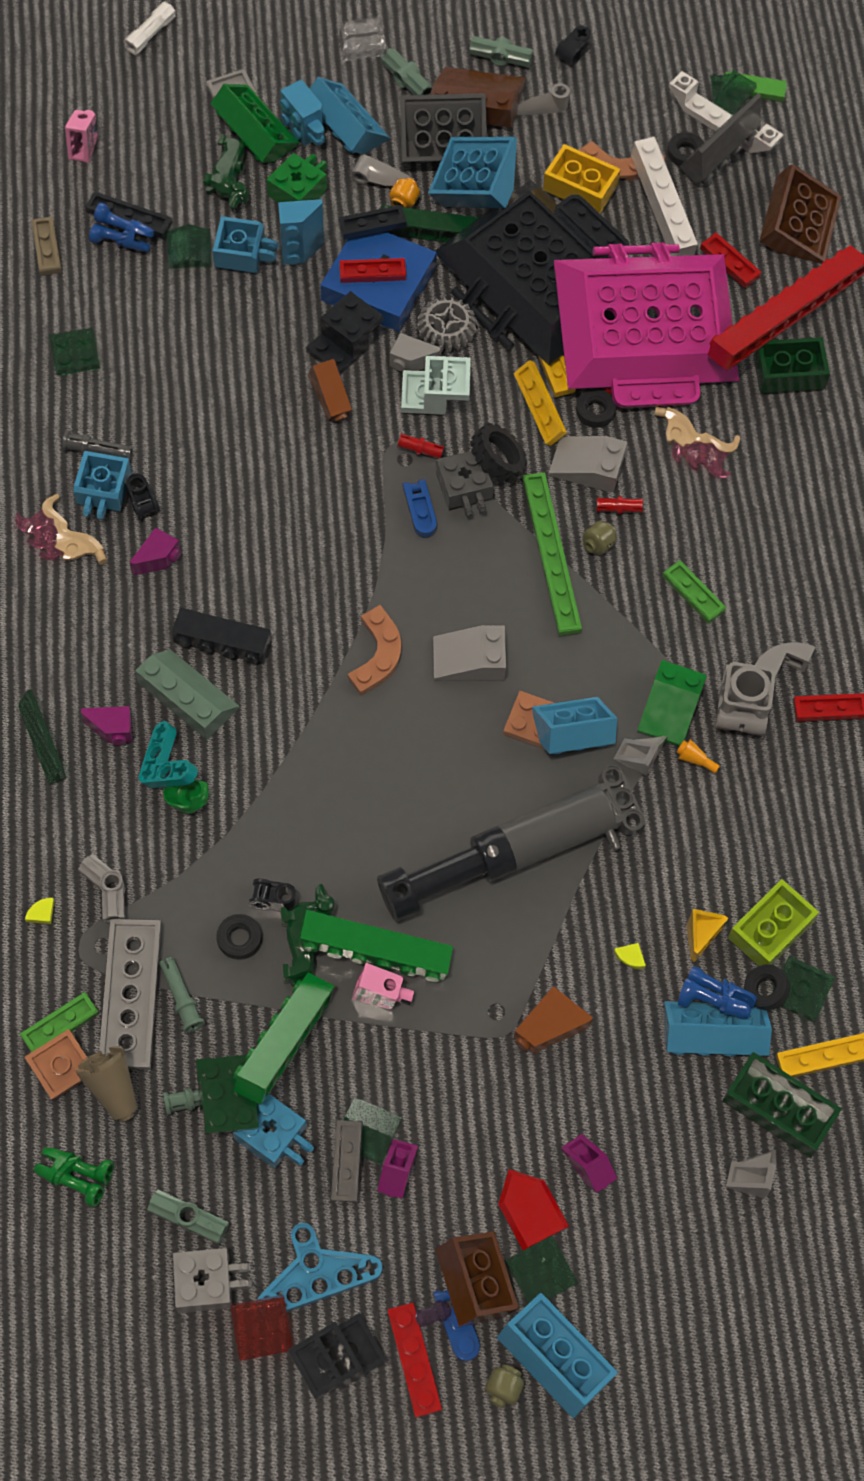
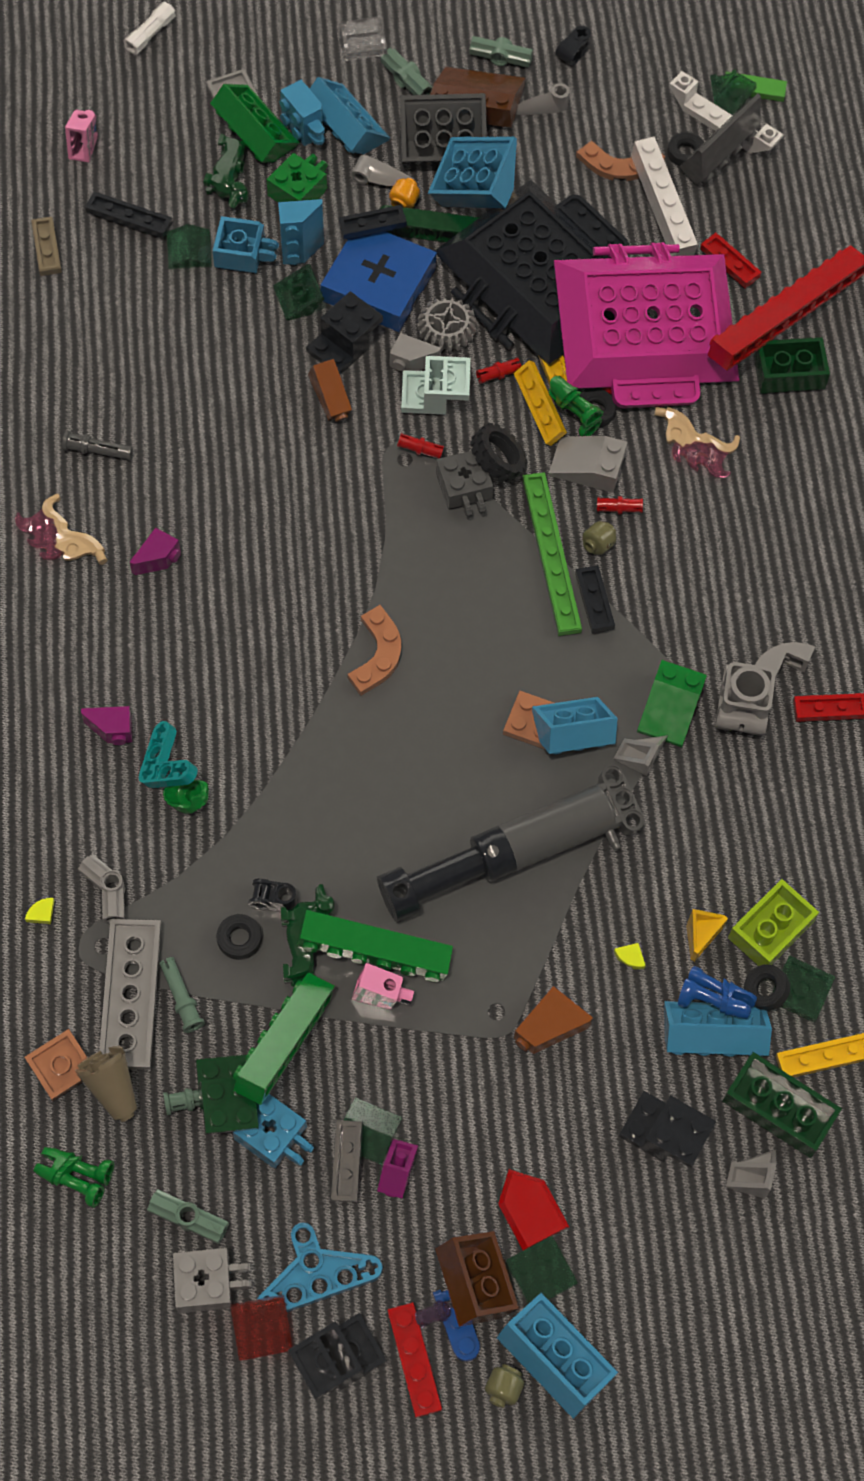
clear green slope [18,689,67,785] -> none
bright green tile [20,992,99,1052] -> none
clear green plate [49,327,101,376] -> none
dark azure hinge [73,451,132,520] -> none
blue piece [89,203,154,252] -> none
black piece [126,473,160,520] -> none
sand green slope [135,650,240,740] -> none
black brick [172,608,272,665] -> none
red tile [339,258,406,283] -> none
blue plate [402,479,437,537] -> none
light grey slope [433,625,506,681] -> none
yellow brick [543,144,621,213] -> none
magenta slope [561,1134,618,1193] -> none
bright green tile [662,560,727,624] -> none
light orange cone [676,739,720,773] -> none
reddish brown slope [759,164,842,264] -> none
none -> clear green slope [273,264,324,321]
none -> red pin [476,358,522,384]
none -> green piece [548,376,604,437]
none -> black plate [575,565,615,634]
none -> black bracket [619,1091,716,1168]

